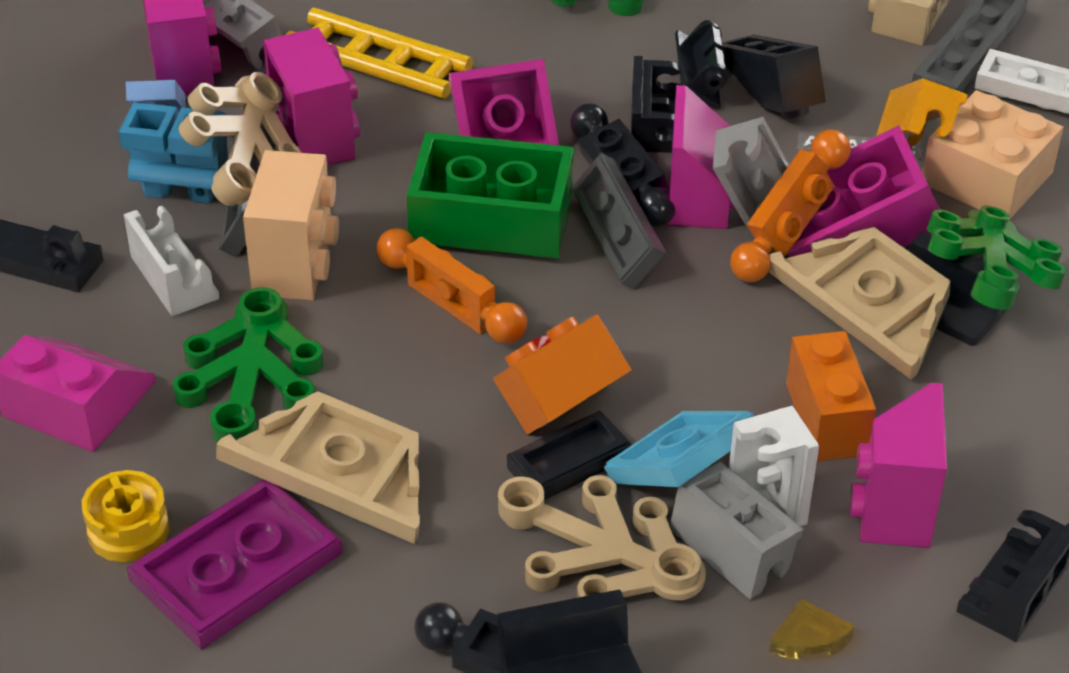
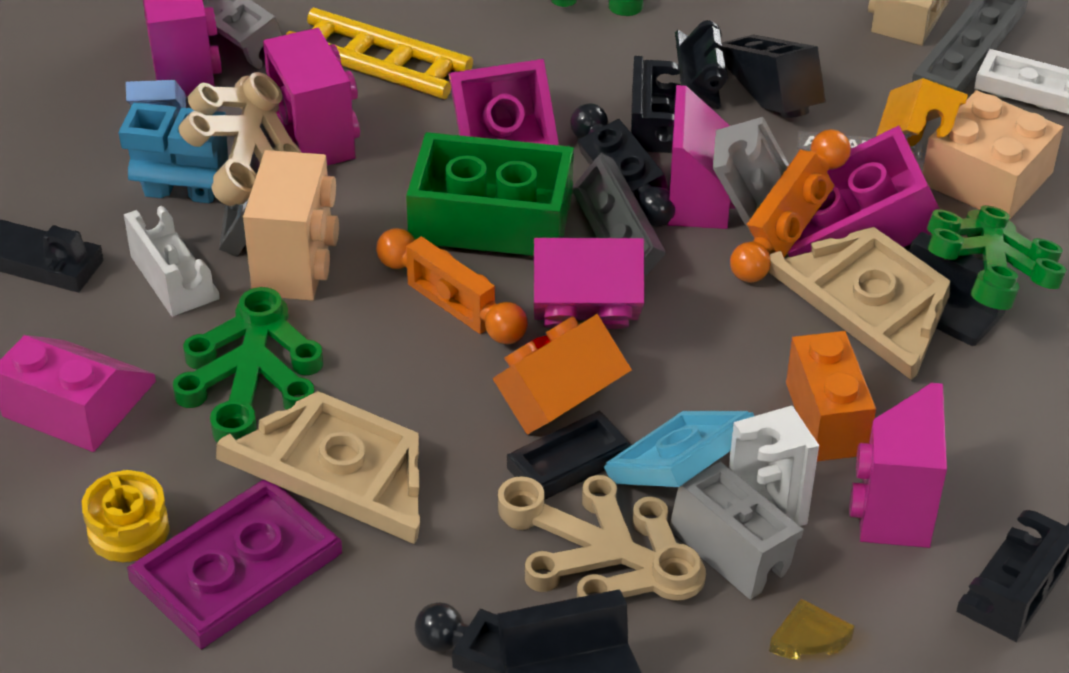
none -> dark pink brick [534,238,644,329]

